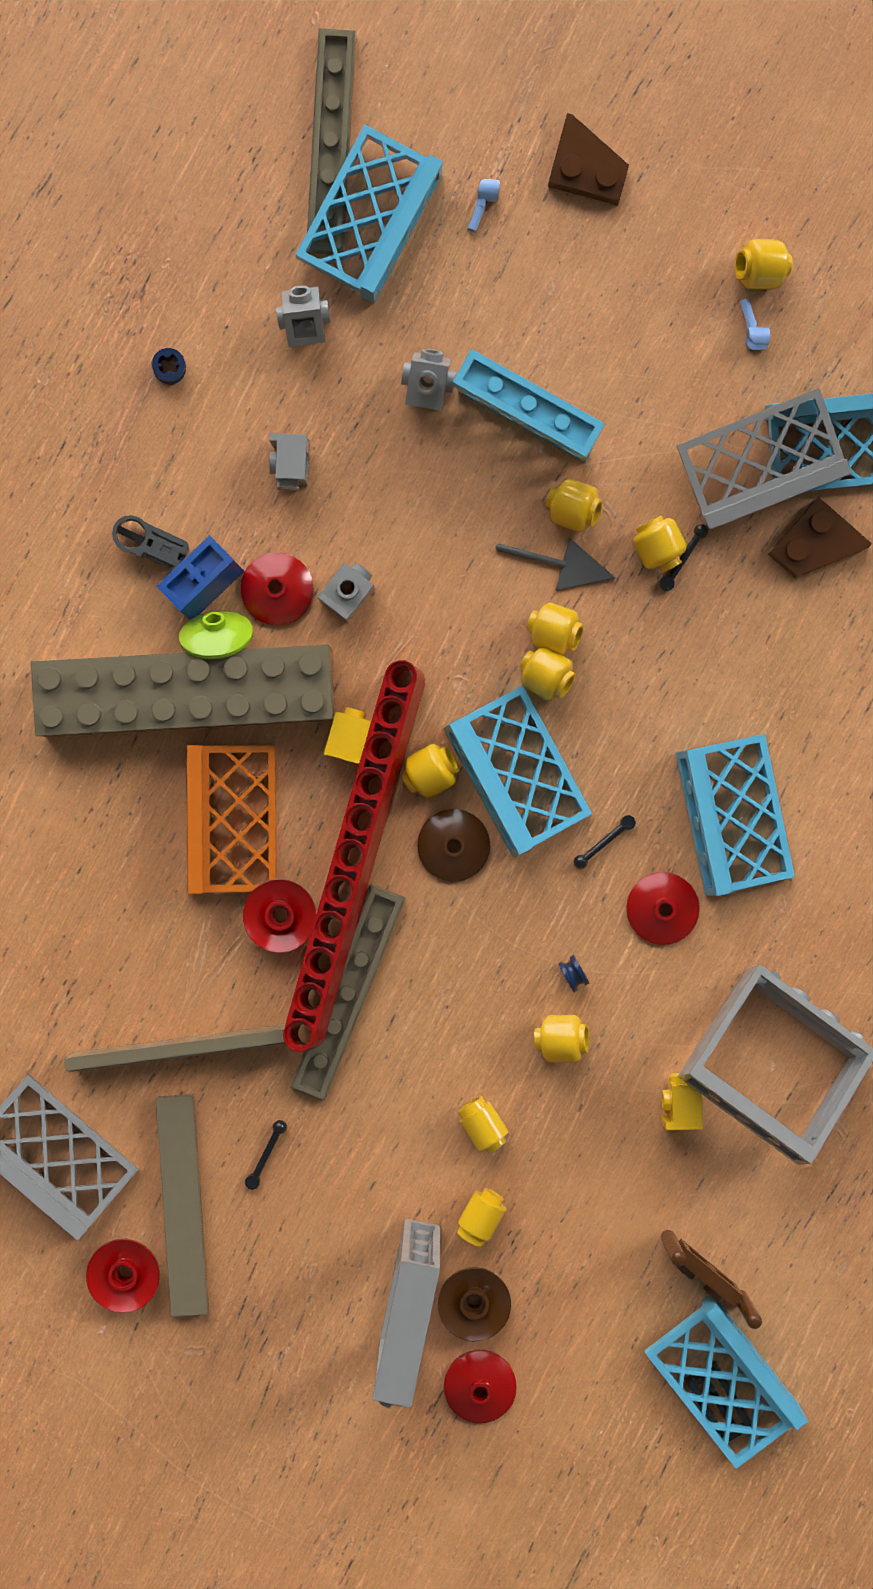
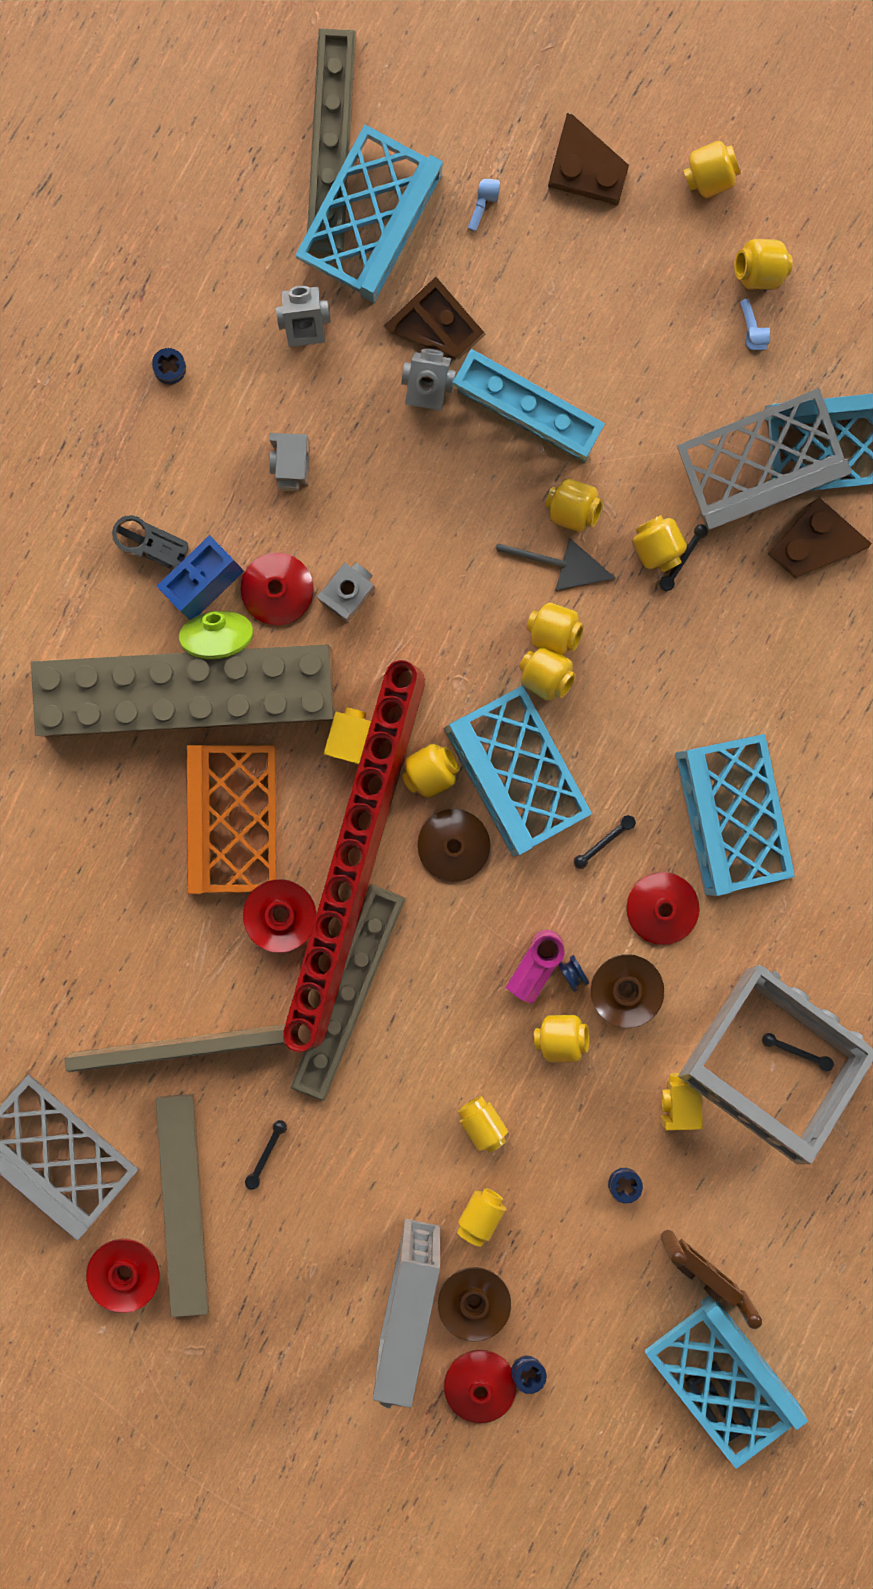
none -> reddish brown wing [384,277,486,360]
none -> dark pink piece [505,930,565,1004]
none -> dark blue bush [511,1355,547,1394]
none -> reddish brown dish [591,954,664,1028]
none -> dark blue bush [608,1168,643,1204]
none -> yellow head [683,141,741,198]
none -> black hinge [762,1033,834,1071]

